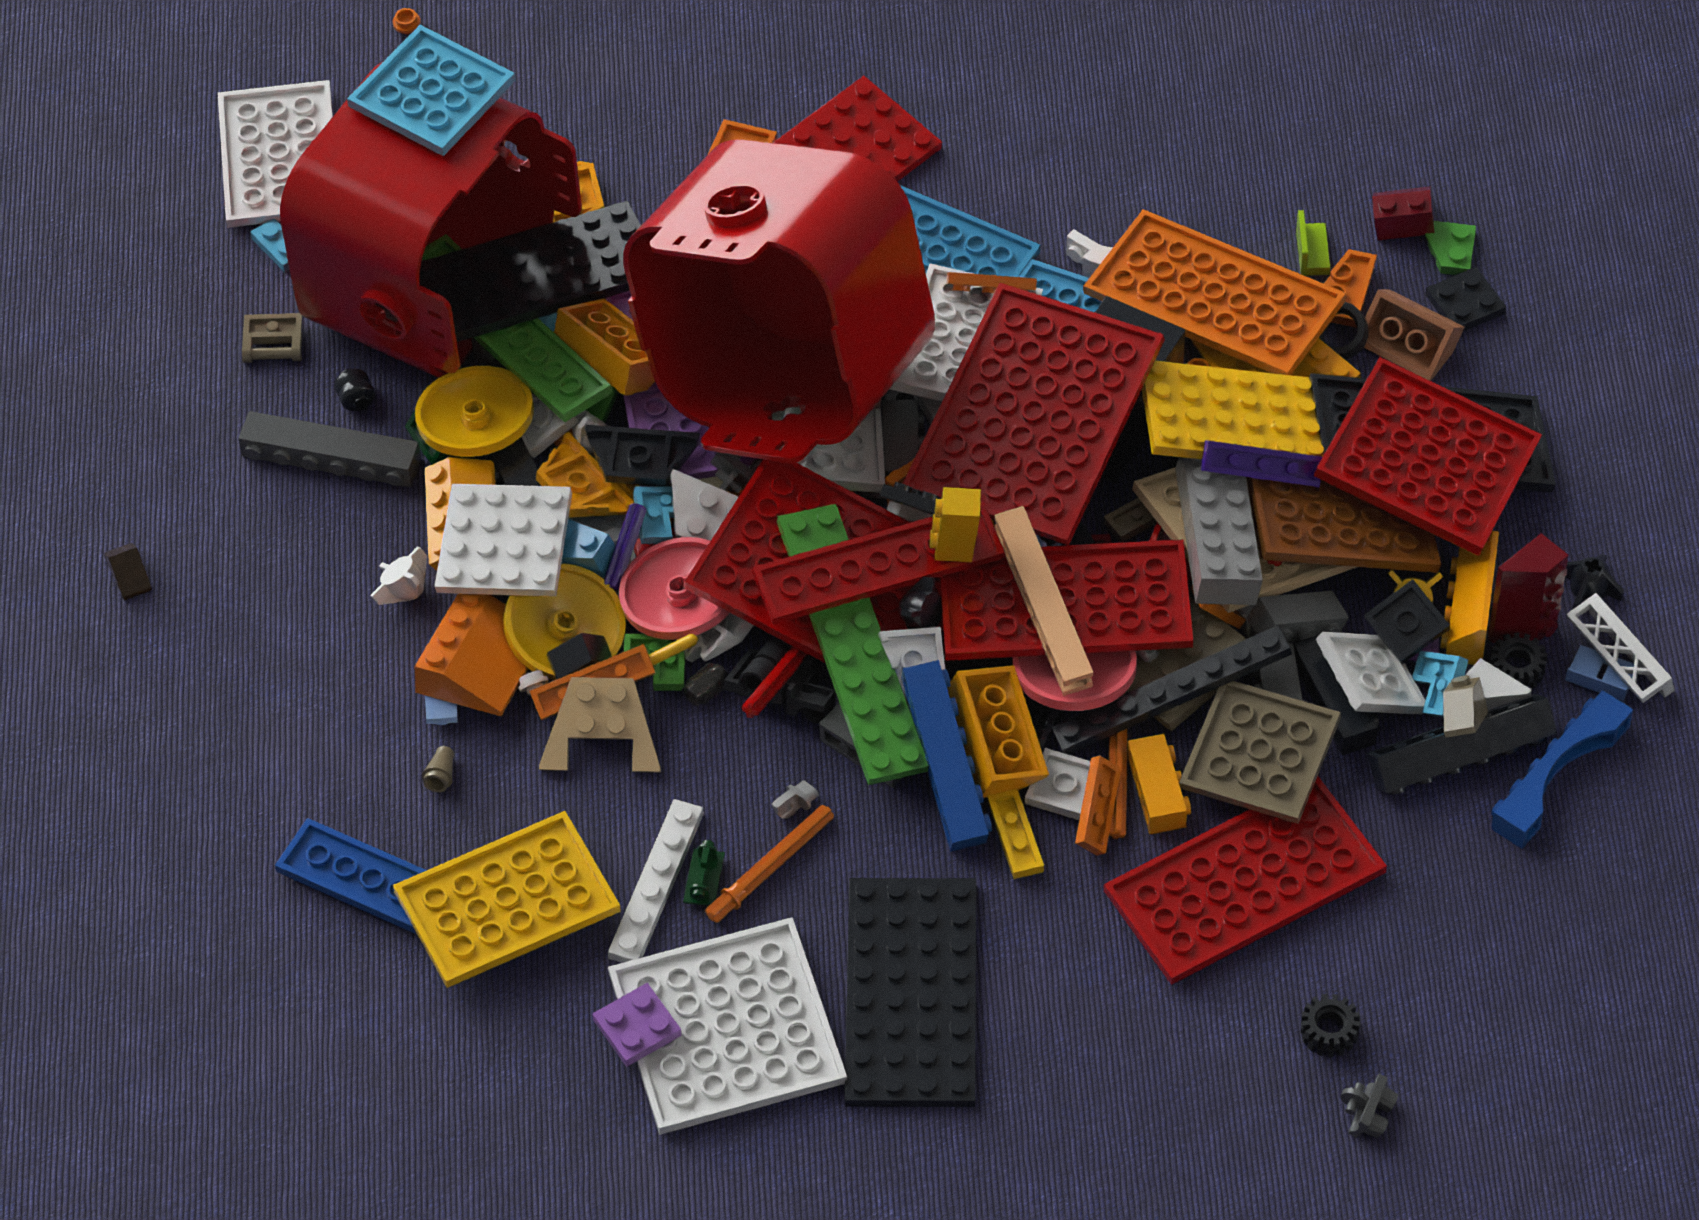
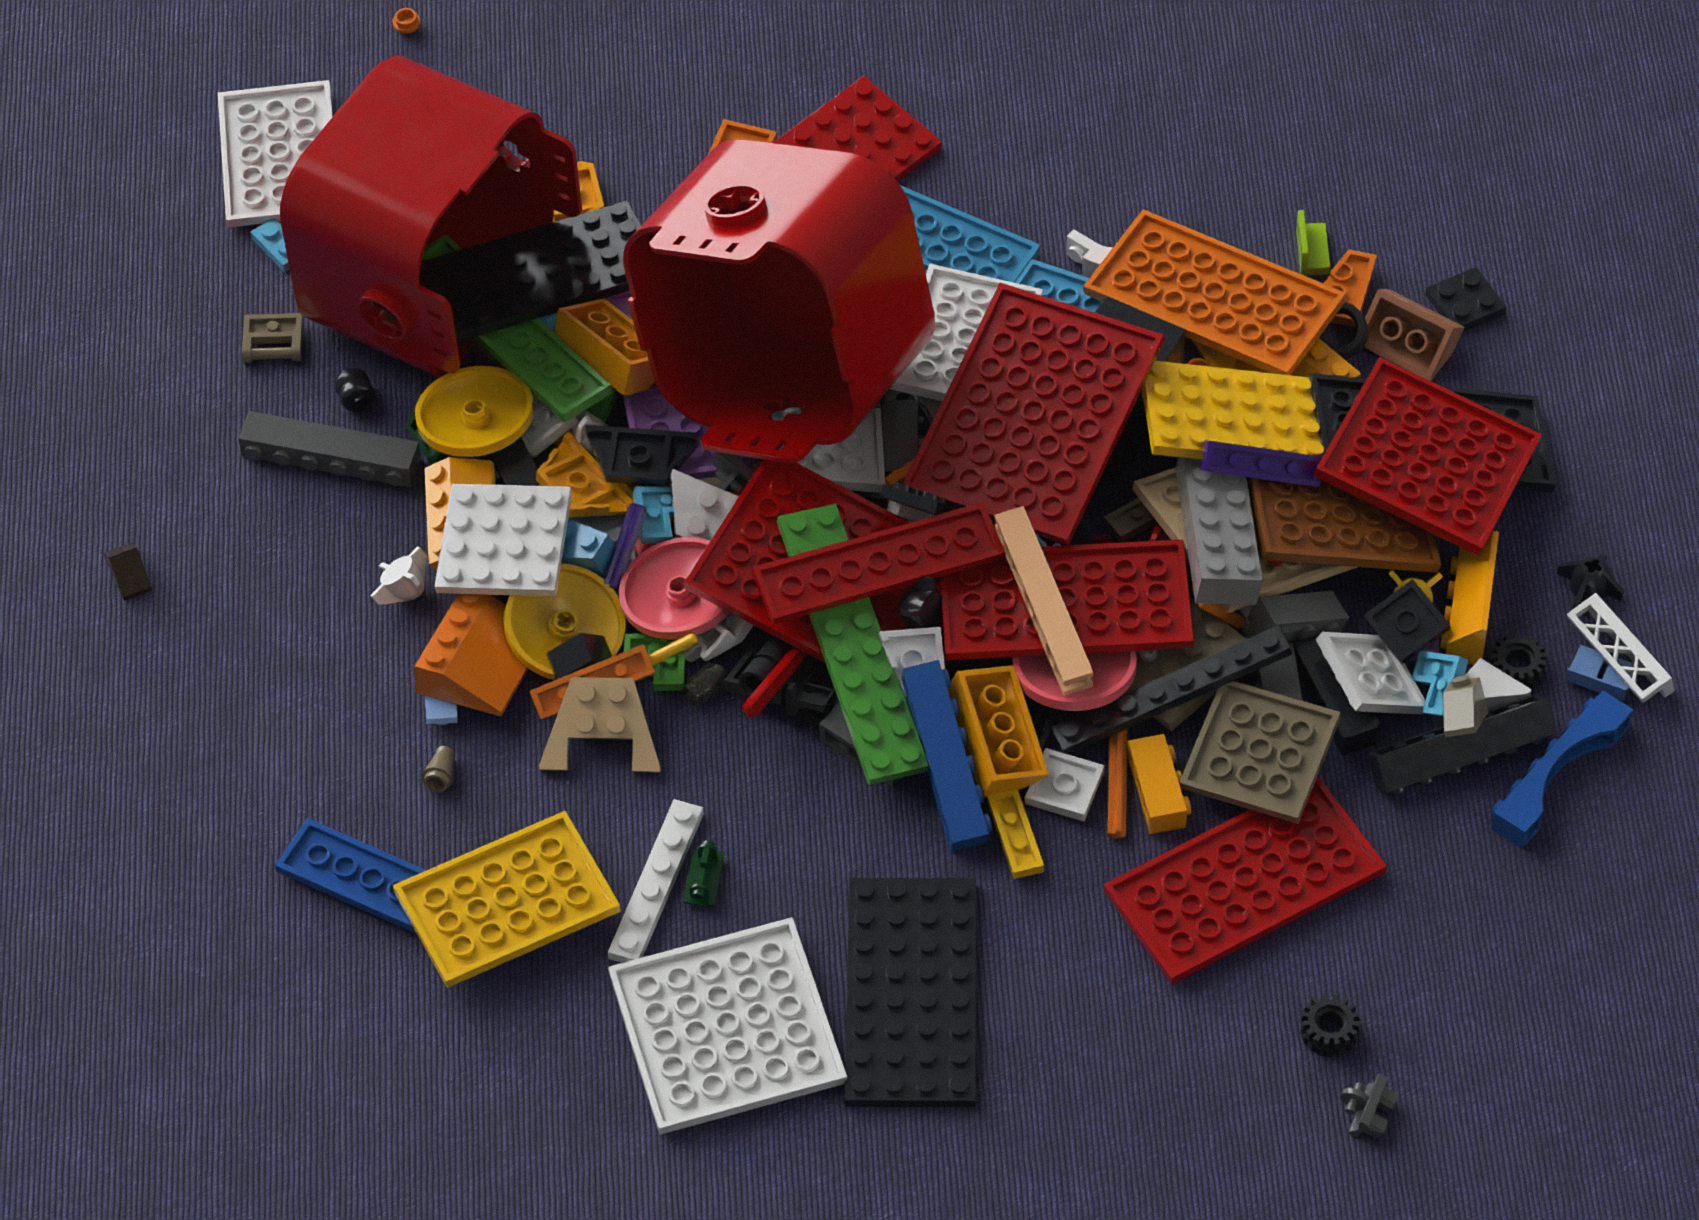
medium azure plate [347,25,516,156] -> none
white plate [519,670,549,695] -> none
medium lavender plate [592,983,682,1067] -> none
orange axle [705,805,834,923] -> none
light grey piece [771,780,819,819] -> none
yellow brick [929,487,981,562] -> none
orange plate [946,272,1037,293] -> none
orange plate [1075,756,1121,855] -> none
dark red slope [1372,186,1435,240] -> none
bright green wing [1425,221,1476,275] -> none
dark red slope [1488,533,1569,643] -> none

